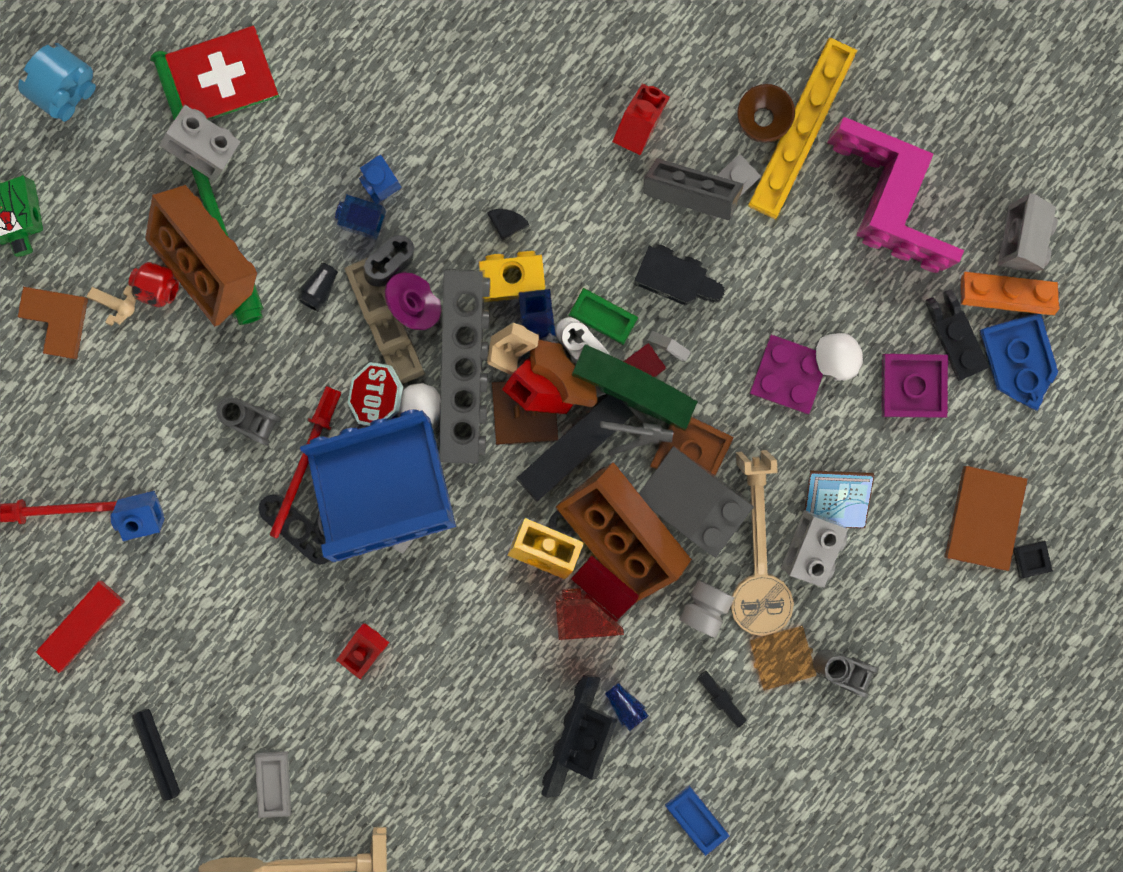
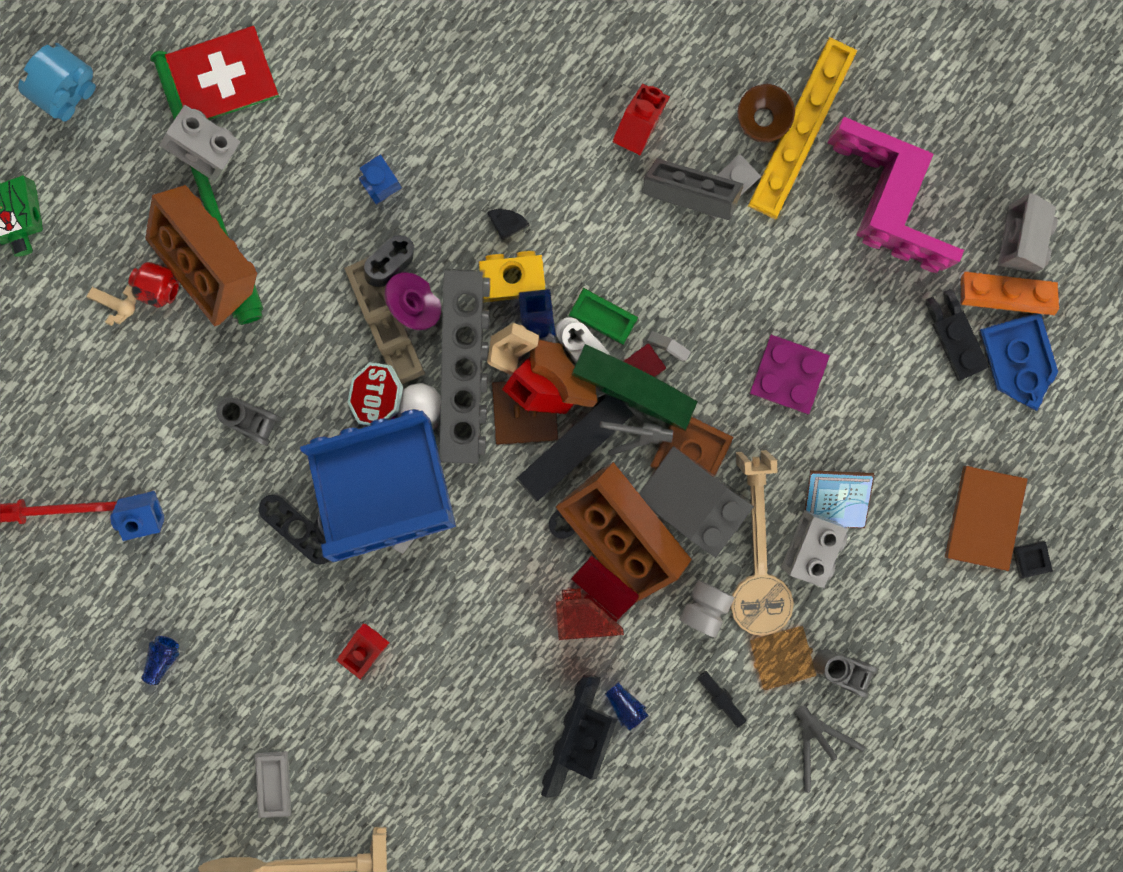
dark orange tile [18,286,88,359] -> none
red tile [36,580,125,673] -> none
black axle [132,709,180,801] -> none
red piece [270,386,342,539] -> none
black cone [297,263,338,312] -> none
clear blue brick [335,194,386,240] -> none
yellow brick [507,518,584,579] -> none
black hinge [633,244,725,306] -> none
blue tile [665,785,730,856] -> none
white hair [816,333,863,381] -> none
magenta plate [882,354,948,418] -> none
none -> clear blue cone [141,636,179,685]
none -> dark grey plant [795,705,865,793]

